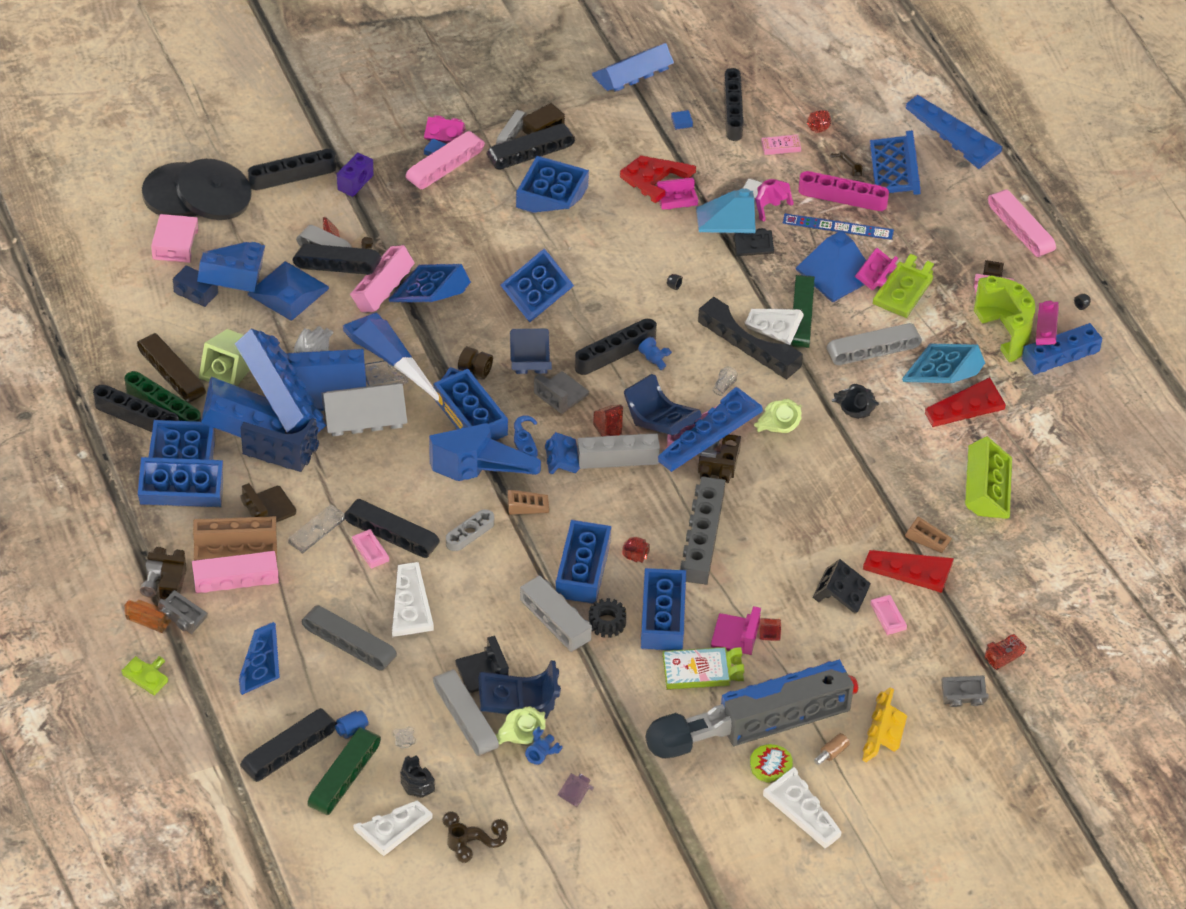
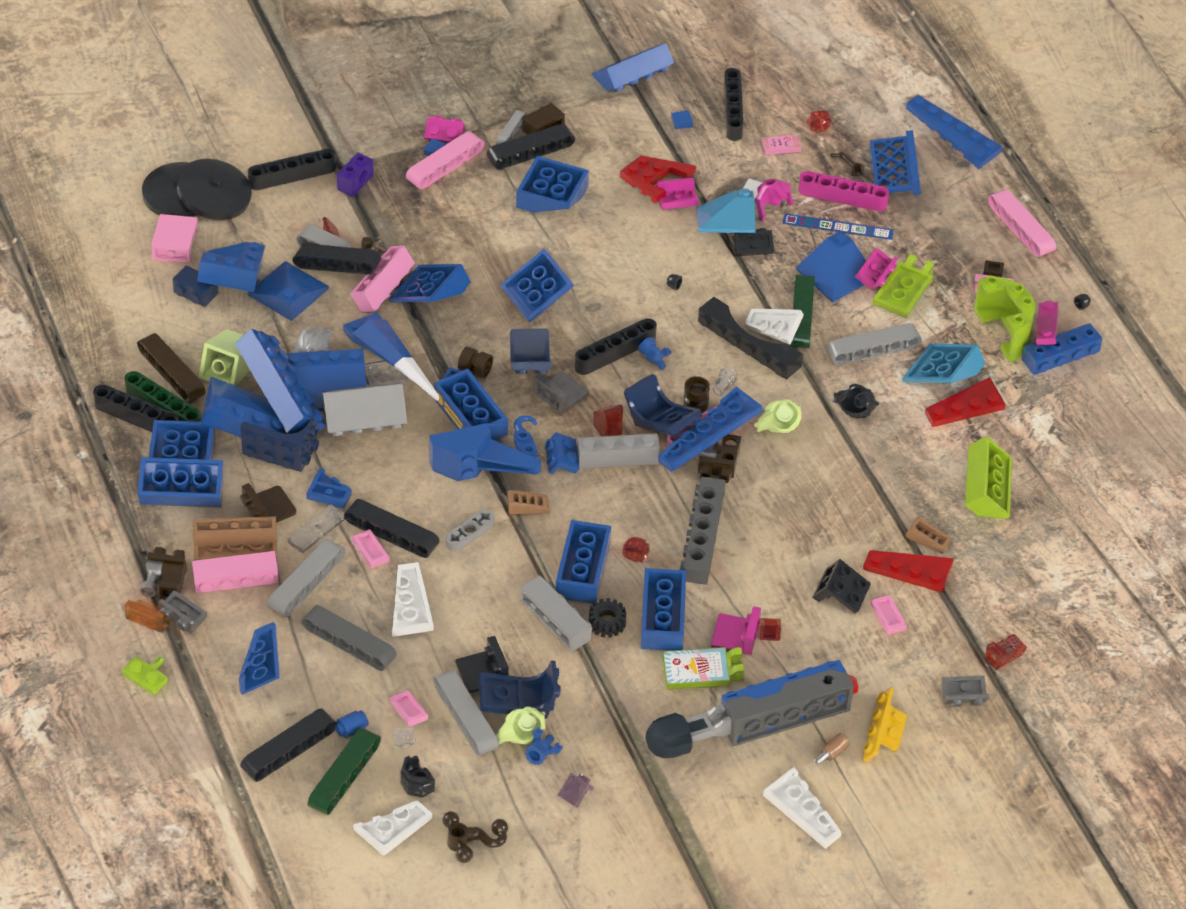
tile [750,744,793,783] -> none
none -> light grey beam [267,539,345,617]
none -> blue wing [306,468,352,508]
none -> bright pink tile [389,690,428,727]
none -> dark brown wheel [683,376,710,413]

